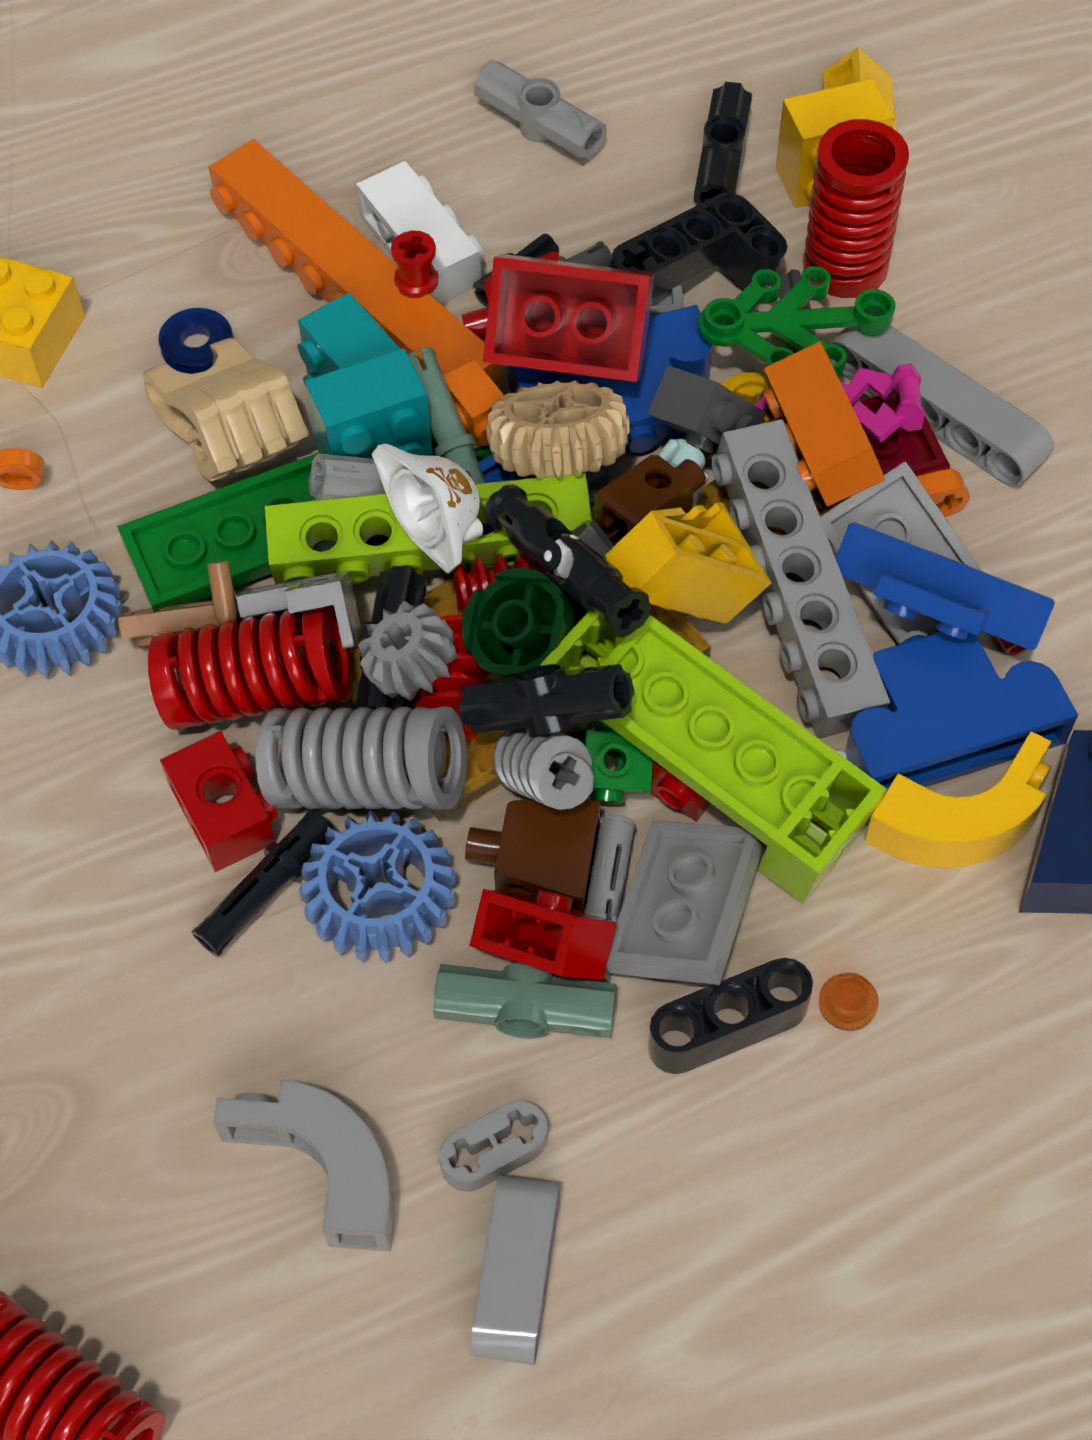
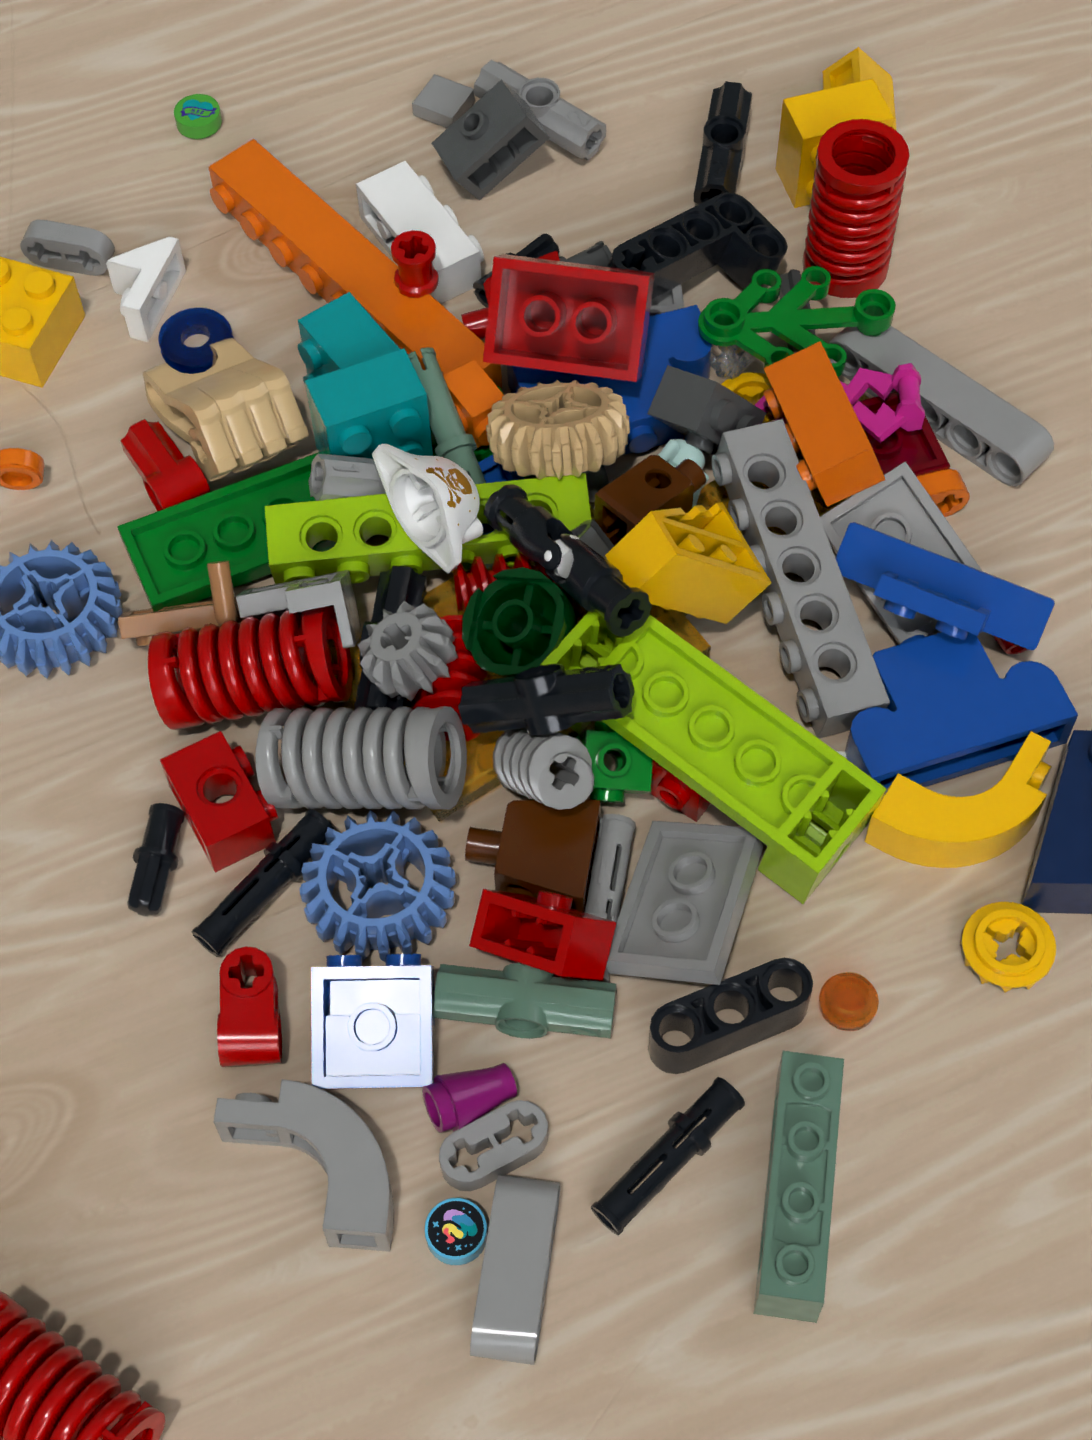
none -> light grey beam [20,220,115,276]
none -> white slope [106,236,186,342]
none -> red piece [120,419,211,511]
none -> black axle [127,803,185,917]
none -> bright green tile [174,94,222,139]
none -> red piece [217,946,282,1067]
none -> plate [311,954,435,1089]
none -> light grey tile [412,74,475,128]
none -> magenta cone [422,1063,517,1133]
none -> tile [425,1198,488,1265]
none -> dark grey brick [432,79,550,200]
none -> black pin [591,1077,745,1235]
none -> clear arm [709,345,756,379]
none -> sand green brick [753,1051,844,1323]
none -> yellow gear [960,902,1056,993]

